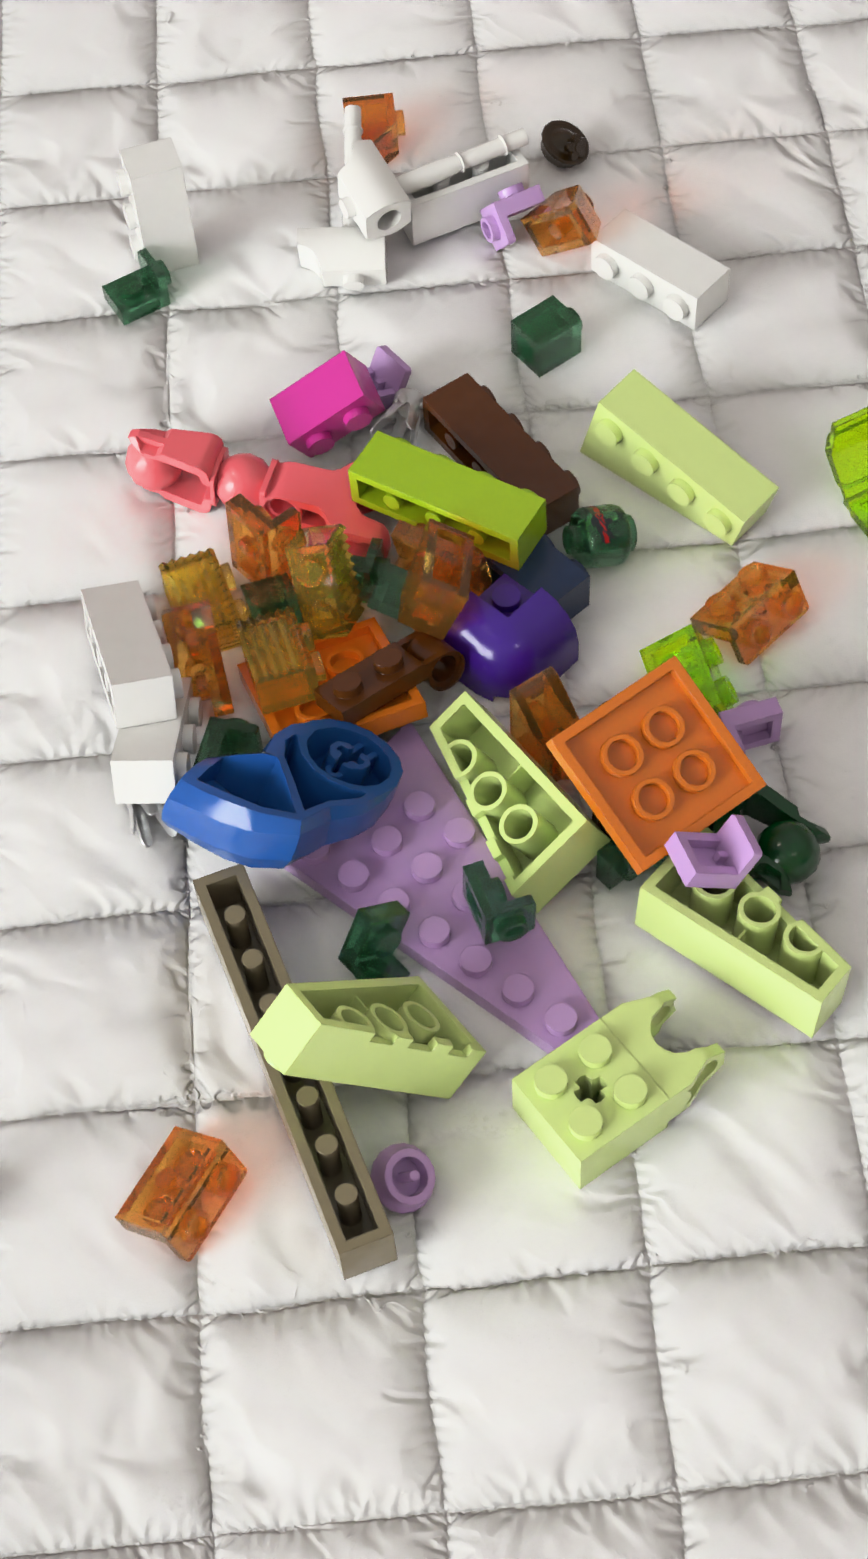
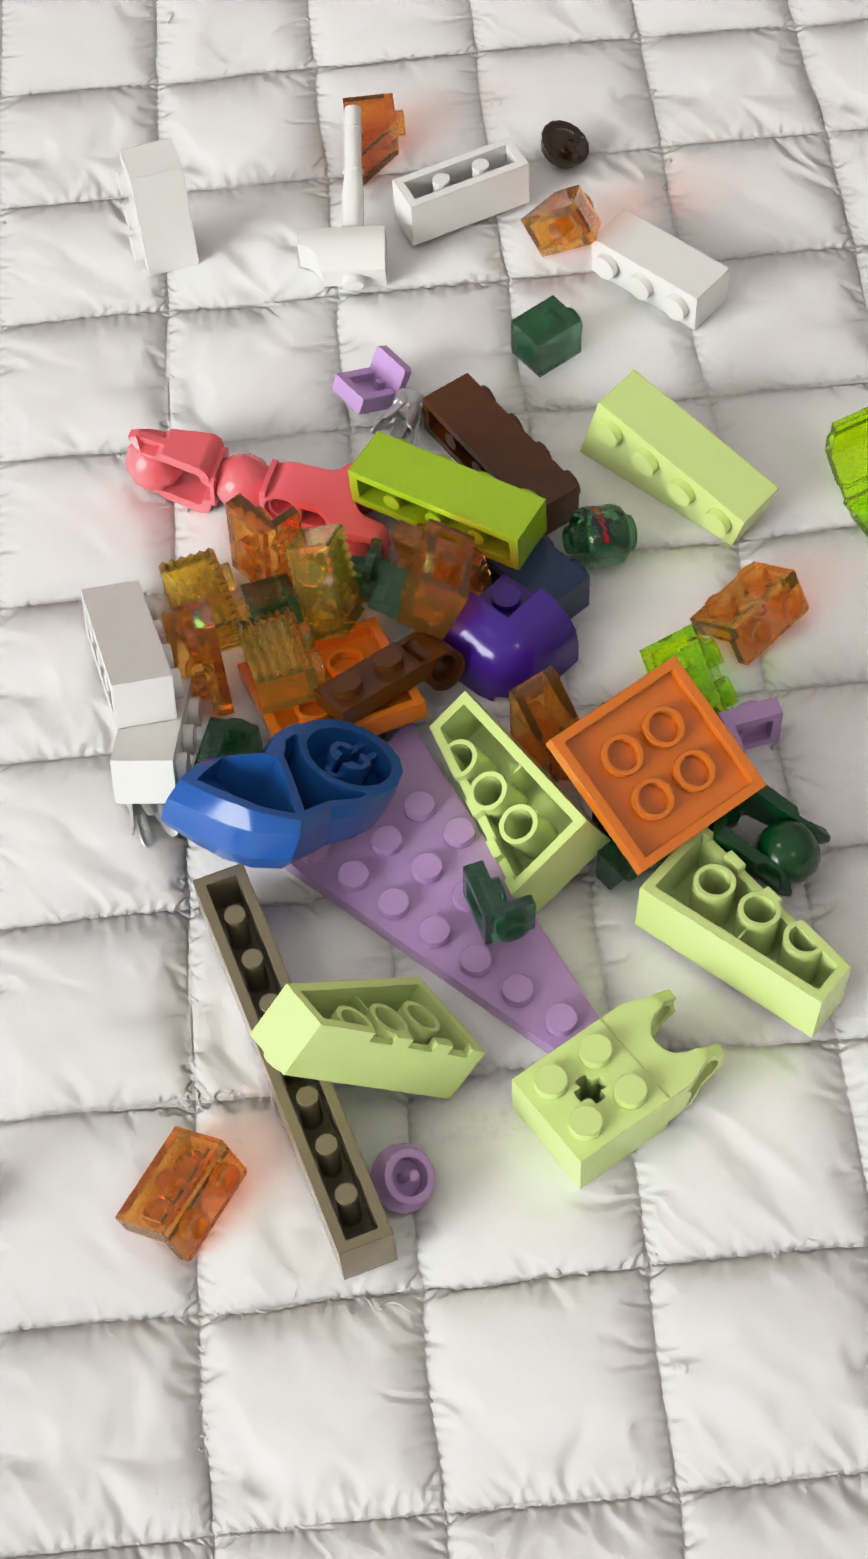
clear green bracket [102,248,172,326] -> none
dark pink brick [269,350,385,458] -> none
white piece [337,128,529,239] -> none
clear green bracket [338,900,410,980] -> none
lavender bracket [480,182,545,251] -> none
lavender bracket [664,815,762,889] -> none

